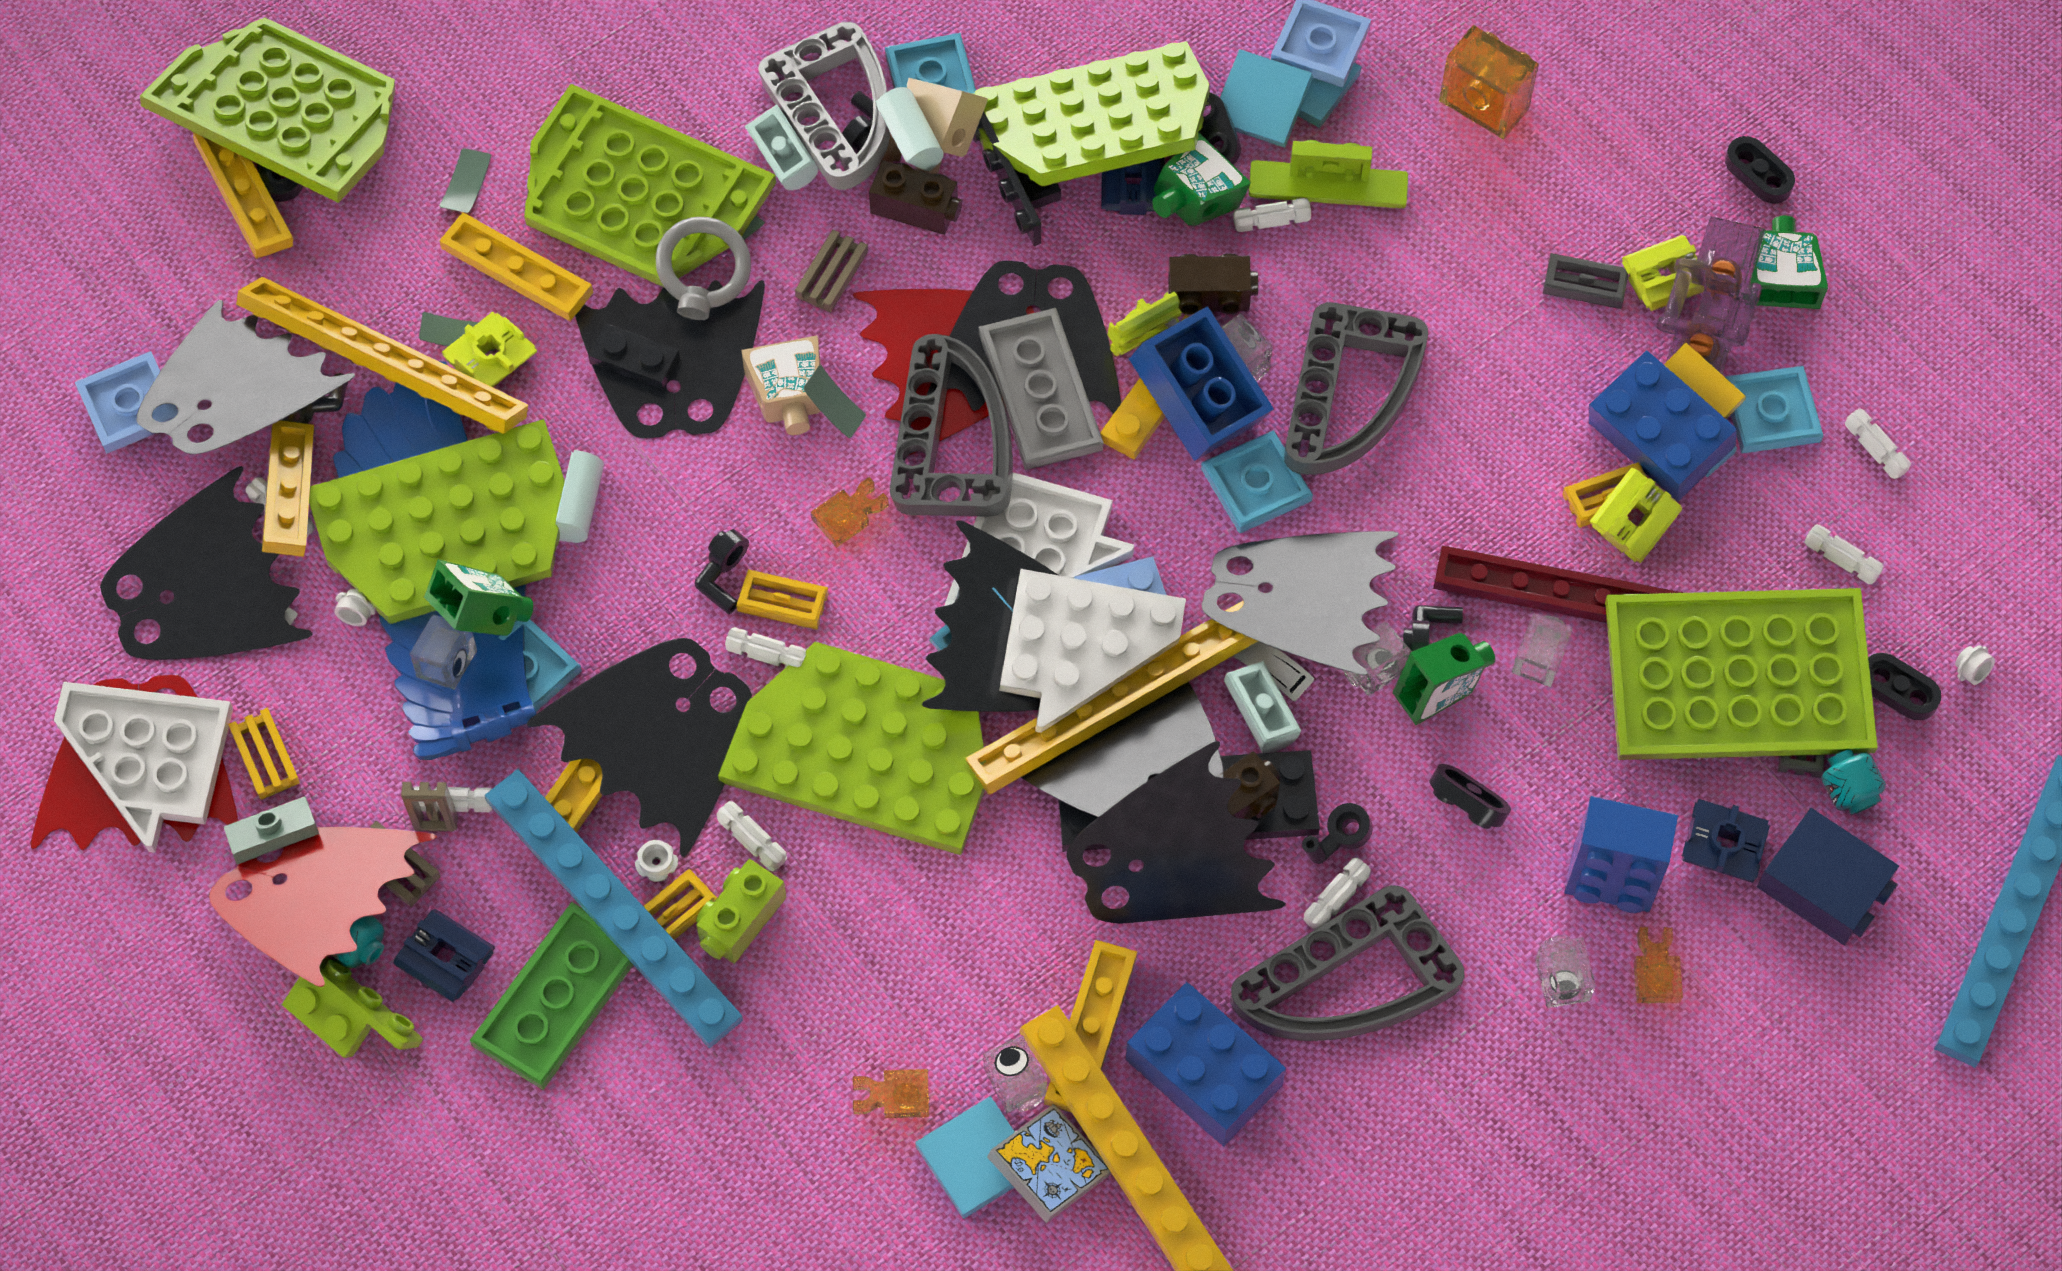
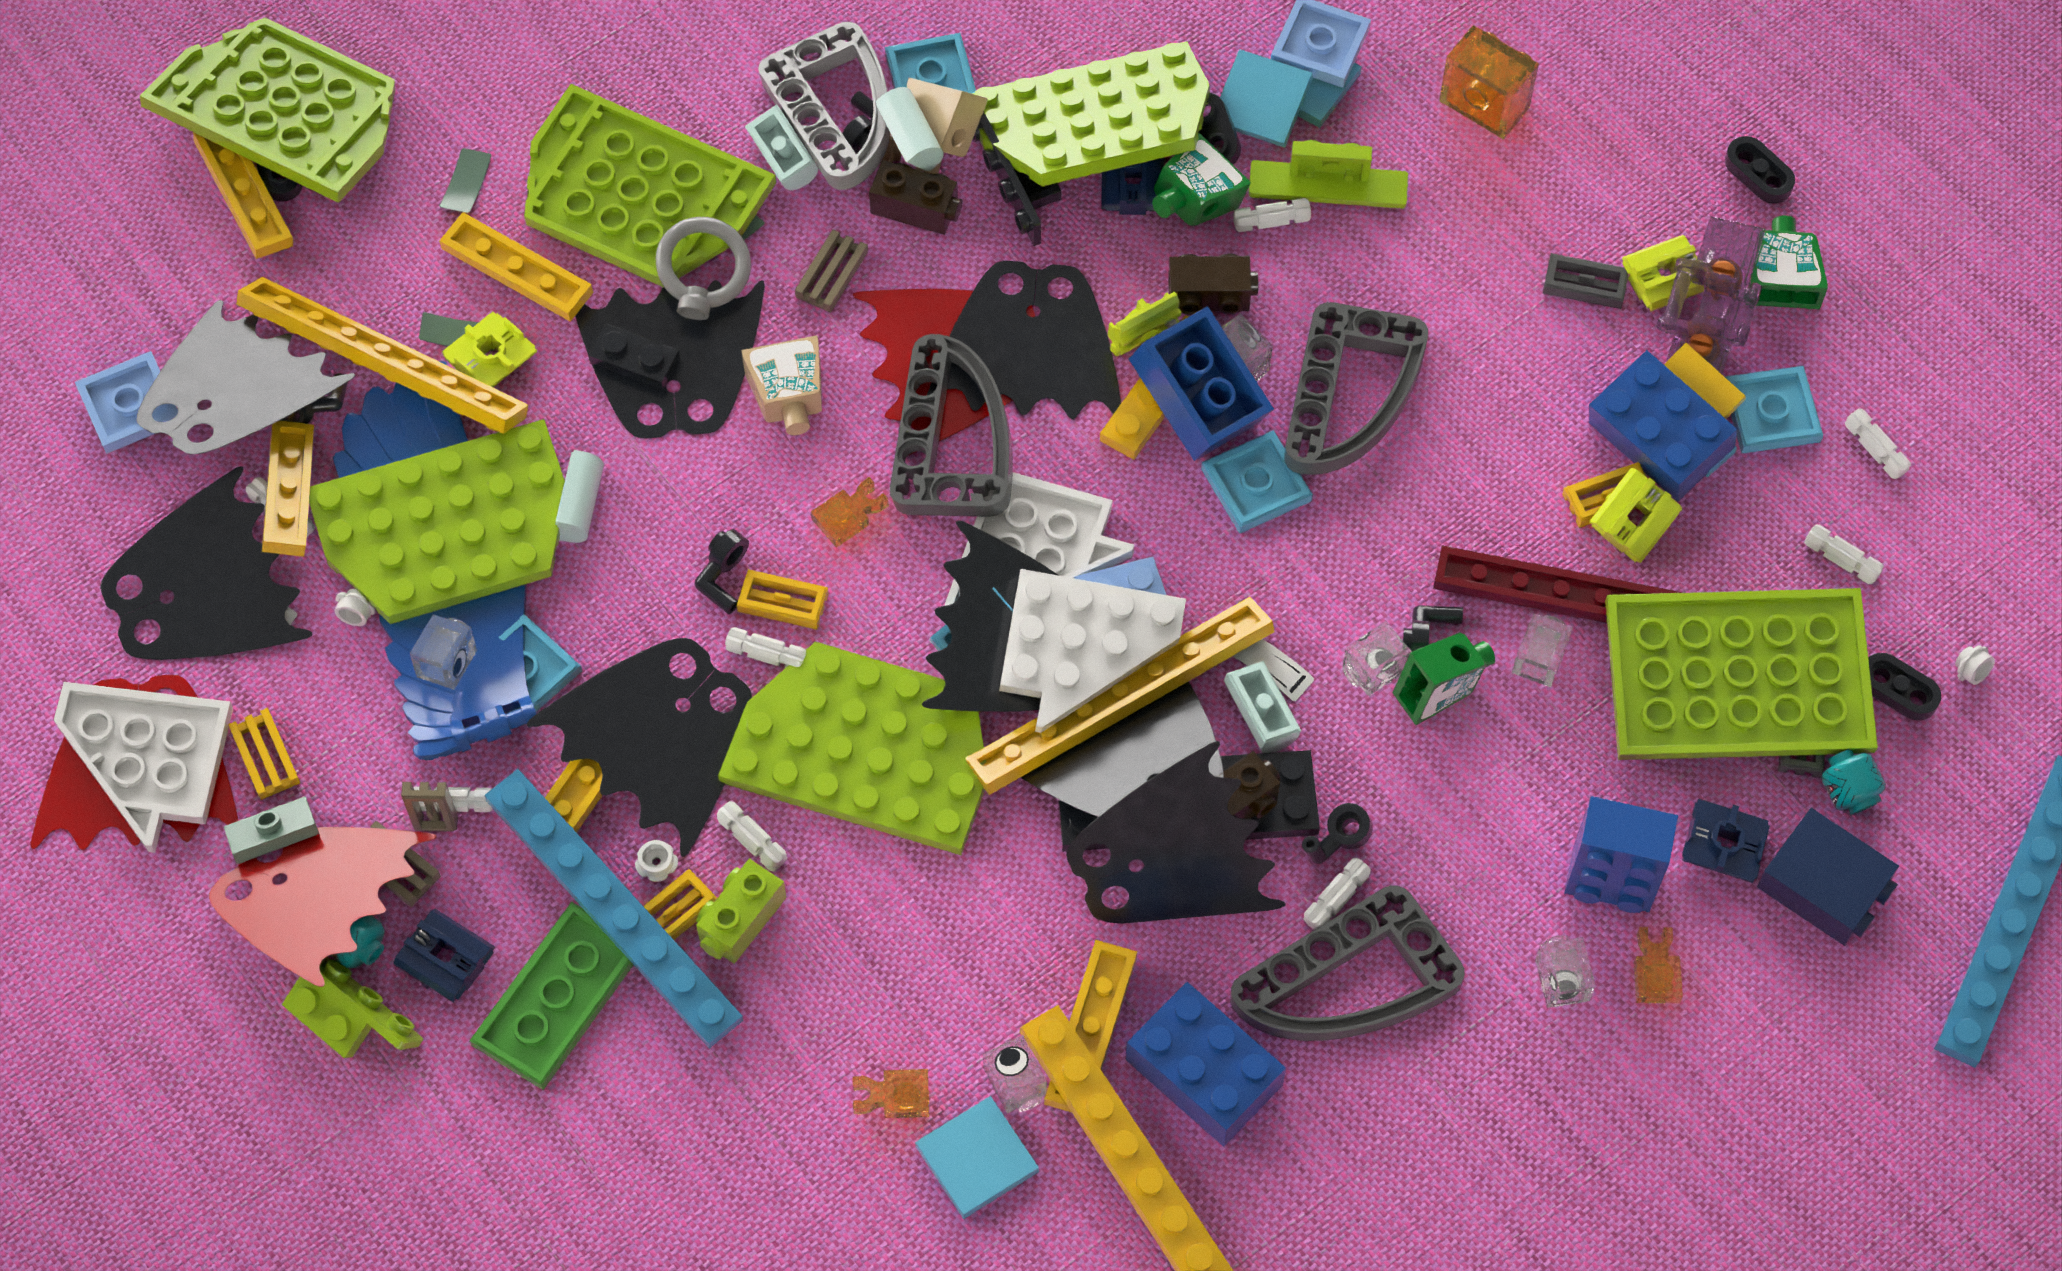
green torso [424,559,533,636] -> none
sand green sticker [804,365,866,438] -> none
light grey tile [979,308,1104,470] -> none
tile [987,1104,1111,1223] -> none
piece [1202,531,1399,675] -> none
black plate [1429,764,1511,829] -> none

